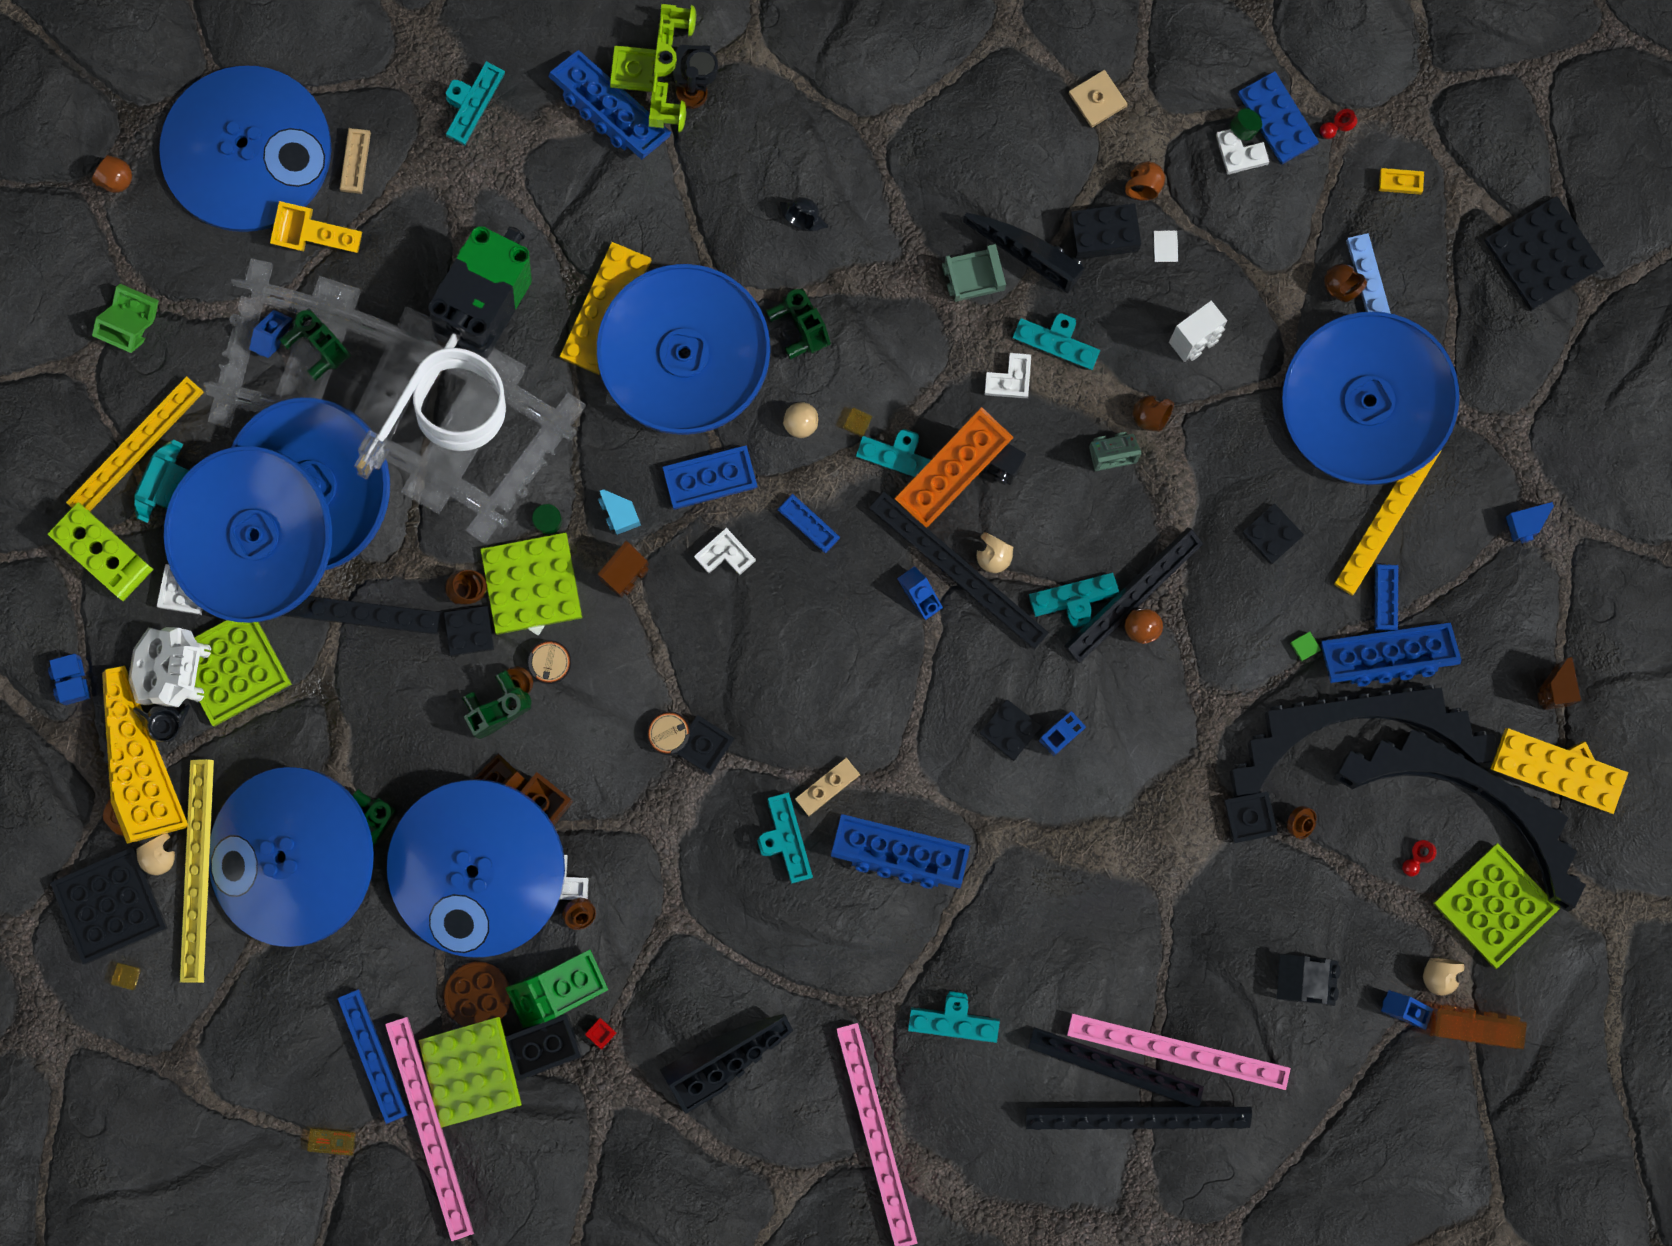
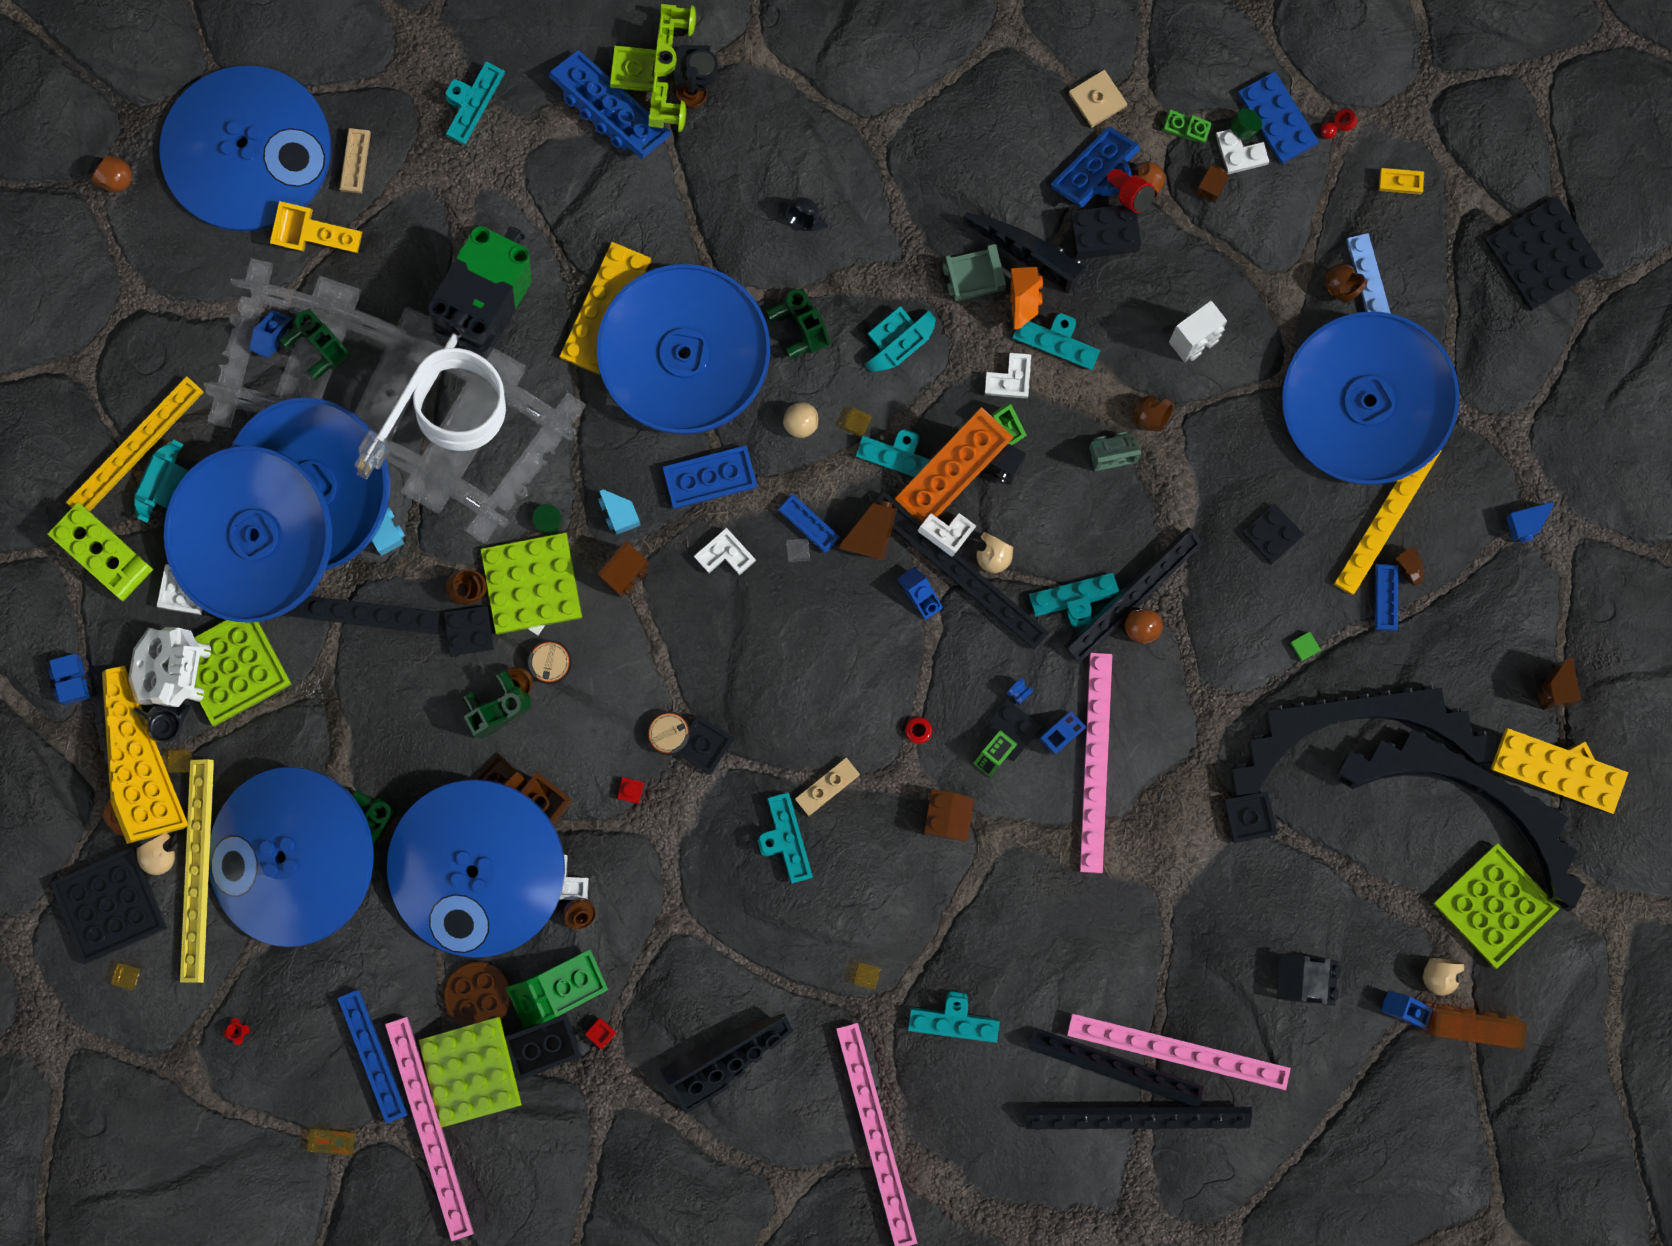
bright green piece [92,284,159,353] -> none
blue plate [831,814,970,889] -> none
white sticker [1154,231,1178,262] -> none
reddish brown plate [1287,806,1317,839] -> none
blue plate [1321,623,1461,687] -> none
red plate [1402,840,1437,877] -> none
none -> clear yellow tile [168,750,192,773]
none -> red plate [223,1018,250,1045]
none -> medium azure slope [372,506,405,556]
none -> red plate [617,777,644,804]
none -> clear slope [787,538,810,562]
none -> reddish brown slope [839,500,897,560]
none -> clear yellow tile [854,962,881,990]
none -> teal plate [864,306,936,372]
none -> red piece [905,717,932,744]
none -> white plate [918,513,976,557]
none -> reddish brown slope [924,789,974,842]
none -> slope [973,730,1017,777]
none -> bright green slope [991,402,1027,445]
none -> blue wheel [1006,678,1034,706]
none -> orange slope [1010,267,1043,330]
none -> blue plate [1051,126,1155,213]
none -> bright pink plate [1080,653,1112,873]
none -> bright green slope [1162,109,1211,143]
none -> reddish brown brick [1196,165,1229,203]
none -> reddish brown rock [1393,546,1425,586]

